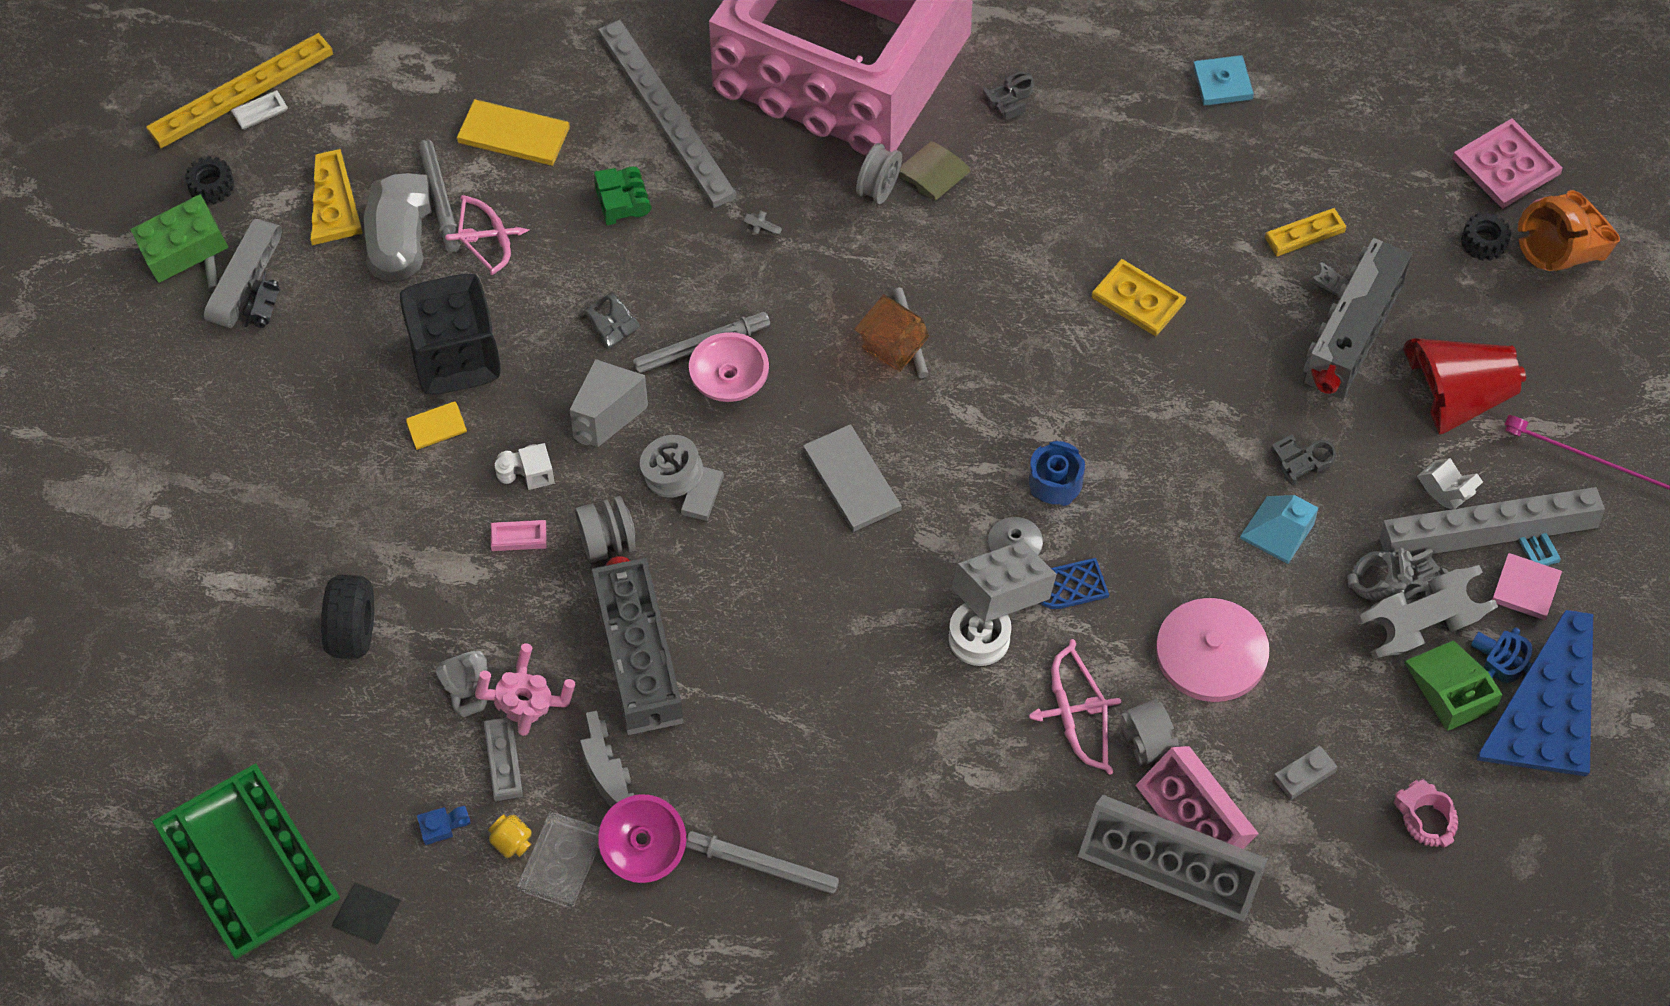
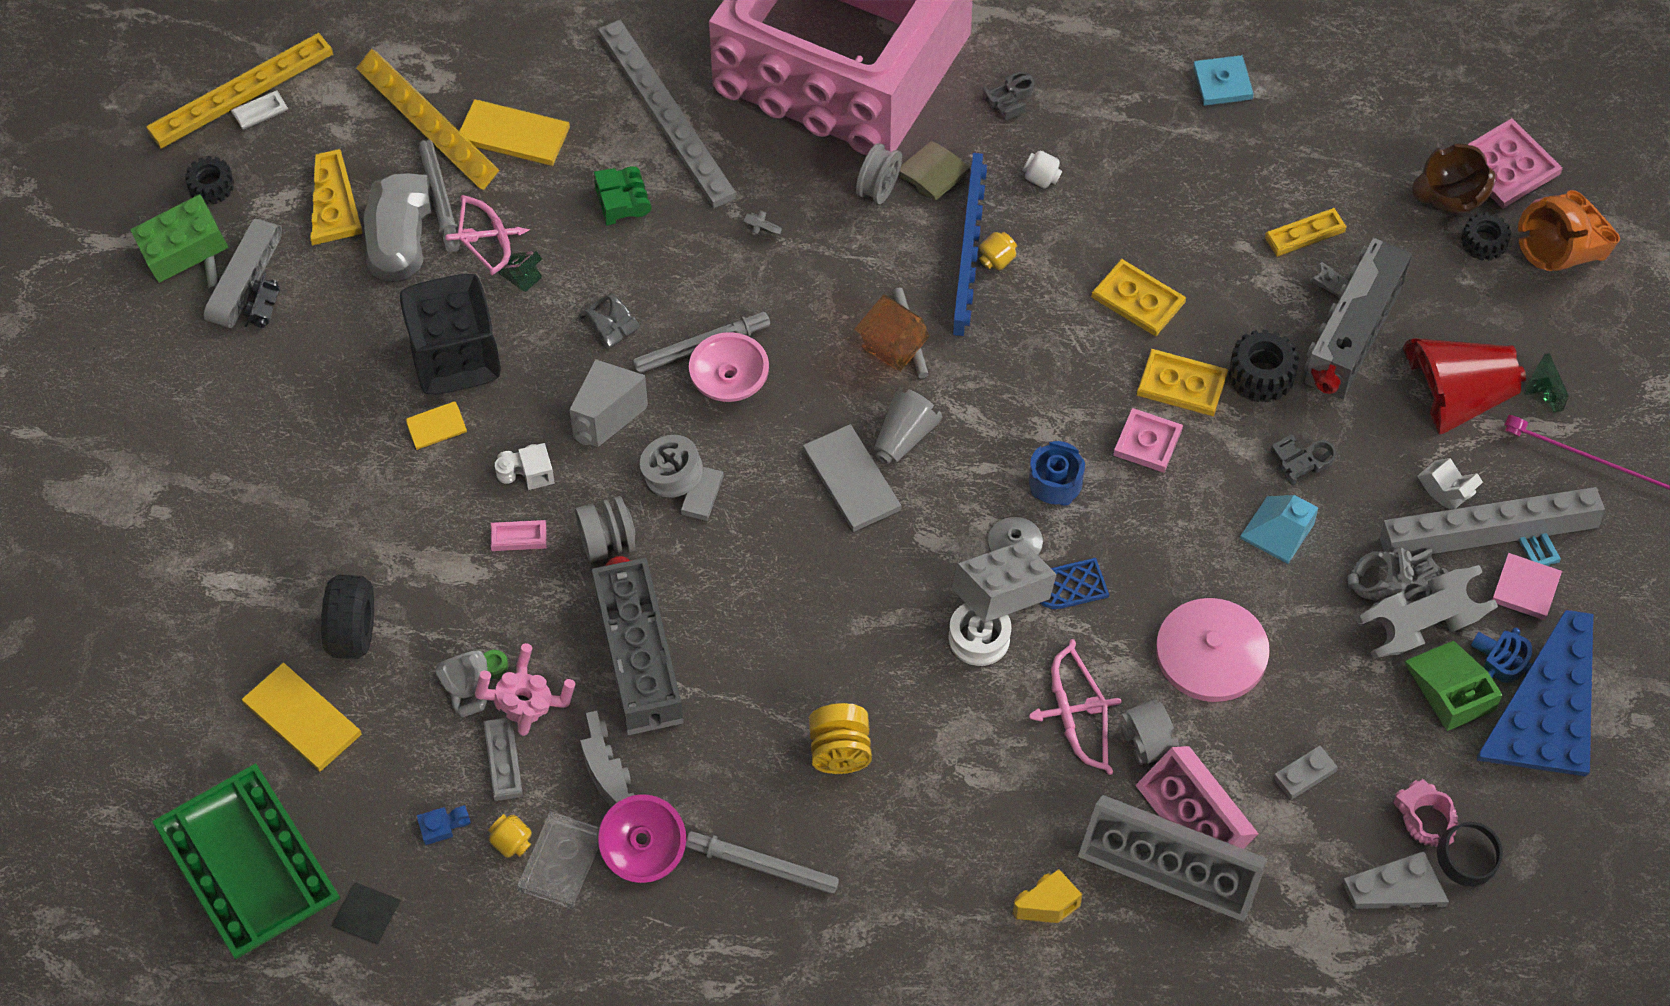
none -> yellow tile [242,662,362,772]
none -> yellow plate [356,49,500,190]
none -> bright green tile [483,650,508,679]
none -> clear green slope [498,251,542,292]
none -> yellow wheel [809,703,872,774]
none -> light grey cone [874,387,943,464]
none -> blue plate [953,153,987,336]
none -> yellow head [979,232,1017,270]
none -> yellow slope [1013,869,1082,923]
none -> white head [1022,151,1062,188]
none -> bright pink plate [1114,408,1183,473]
none -> yellow tile [1137,349,1228,417]
none -> black tyre [1229,330,1299,403]
none -> light grey wing [1342,852,1449,909]
none -> reddish brown piece [1412,143,1496,214]
none -> black tyre [1437,822,1503,887]
none -> clear green slope [1524,353,1569,413]

